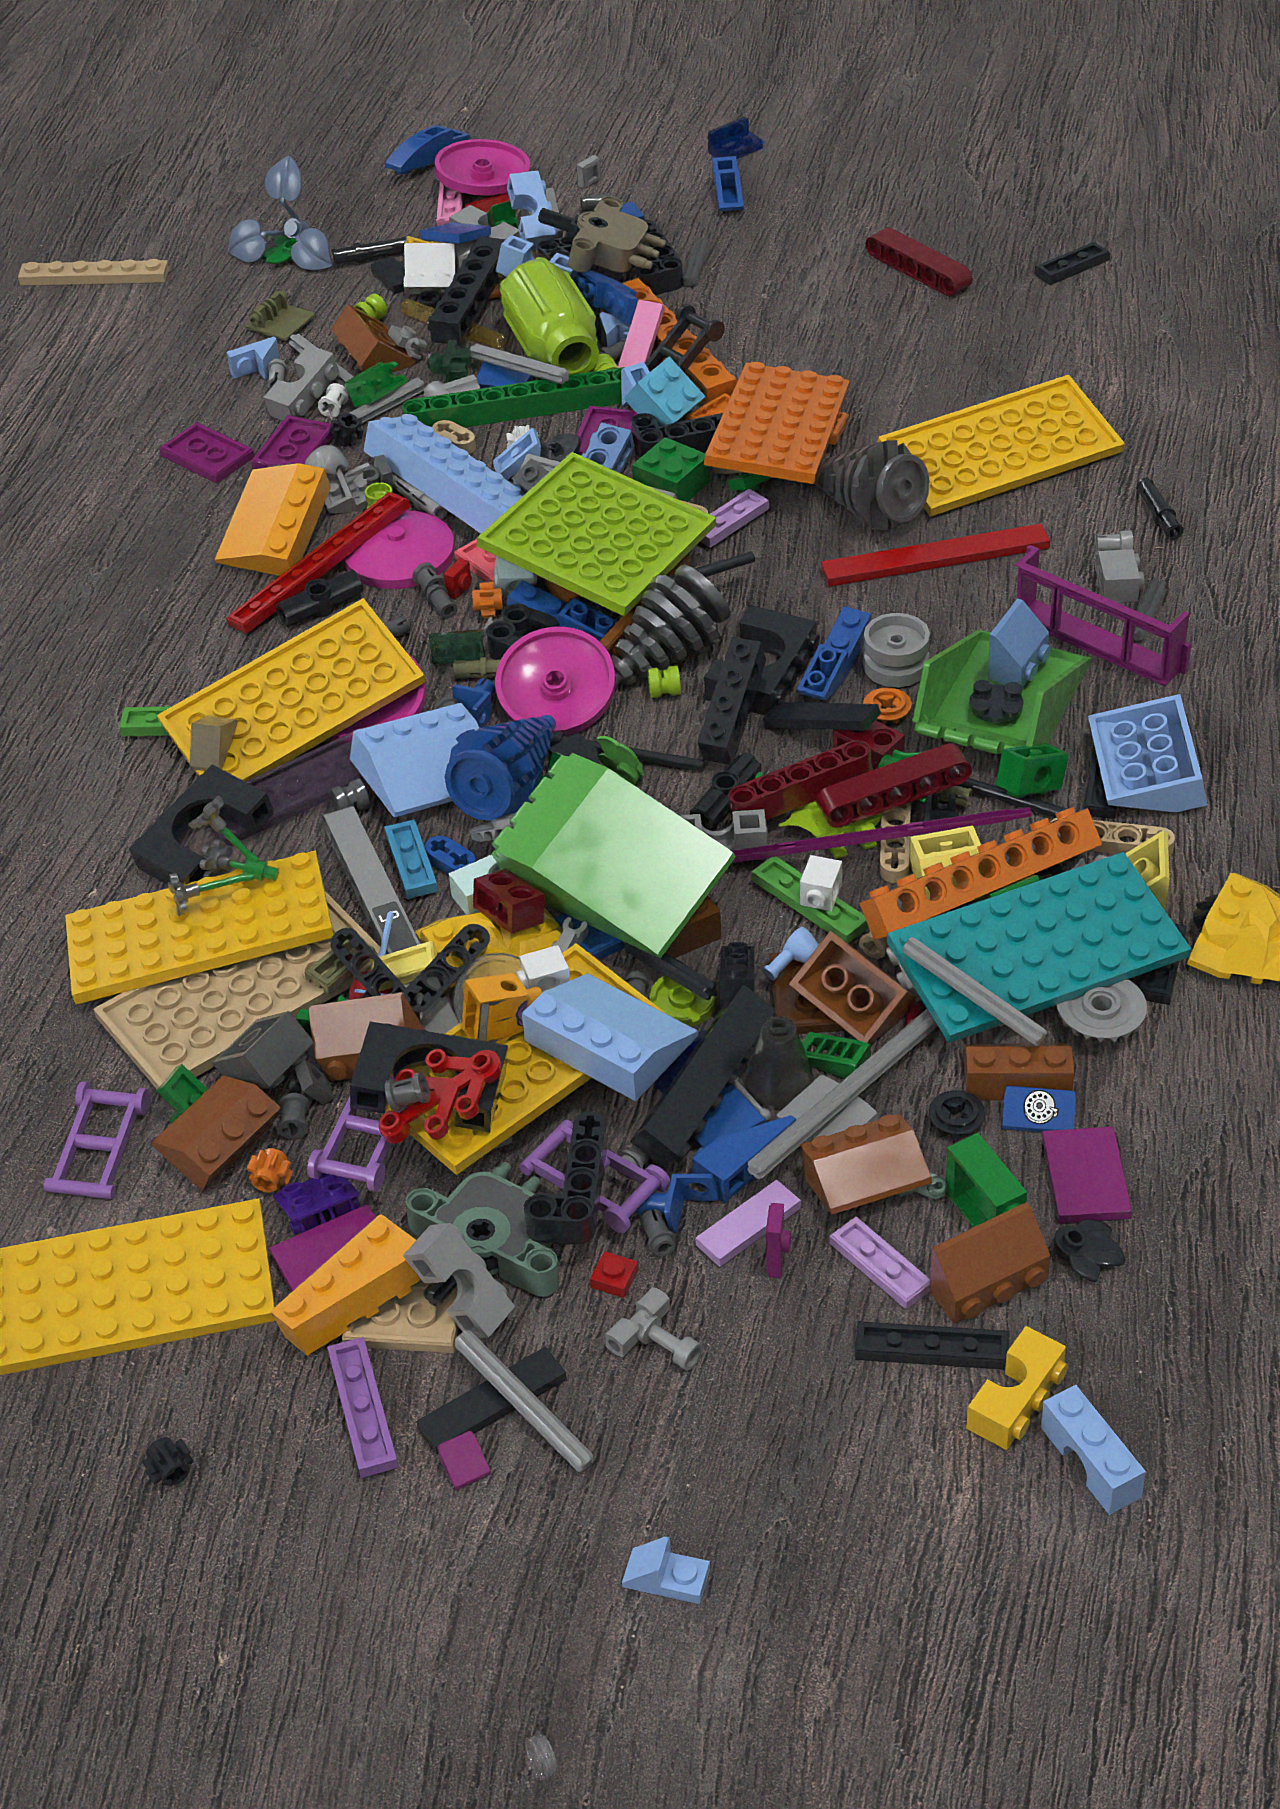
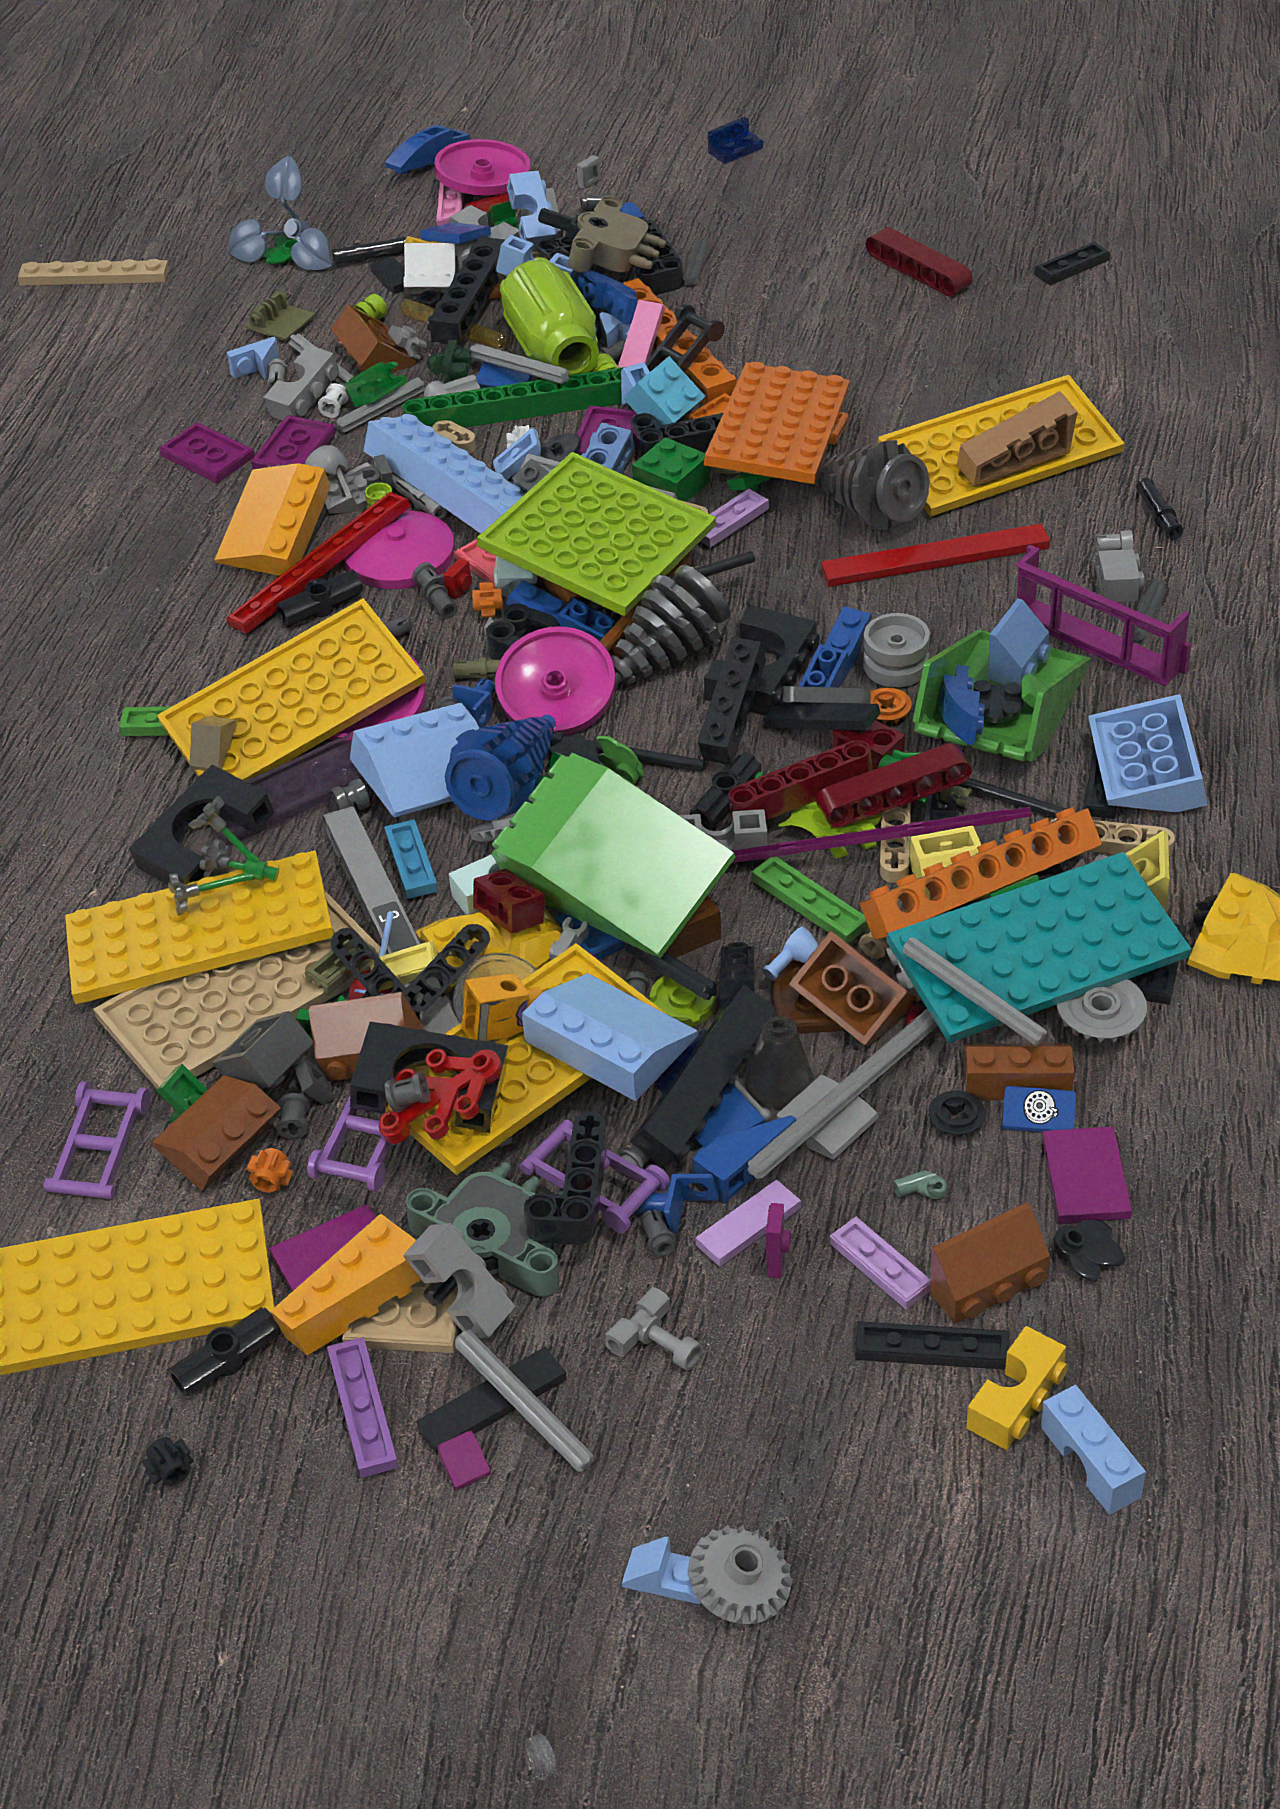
dark purple hinge [273,1173,361,1236] -> none
black gear [329,413,364,446] -> none
blue beam [424,836,476,876] -> none
clear green hips [429,629,486,664] -> none
white brick [516,945,570,993] -> none
red plate [590,1251,639,1298] -> none
lime wheel [648,665,681,698] -> none
blue slope [712,156,744,212] -> none
green slope [794,1032,871,1079] -> none
white brick [800,855,842,911] -> none
slope [800,1113,932,1215] -> none
green window [946,1133,1027,1227] -> none
green brick [996,743,1069,798] -> none
none -> black piece [168,1307,281,1397]
none -> light grey gear [688,1525,793,1624]
none -> dark grey beam [783,686,871,704]
none -> blue slope [939,665,985,745]
none -> medium nougat wedge [957,391,1077,486]
none -> bright green tile [1022,673,1045,708]

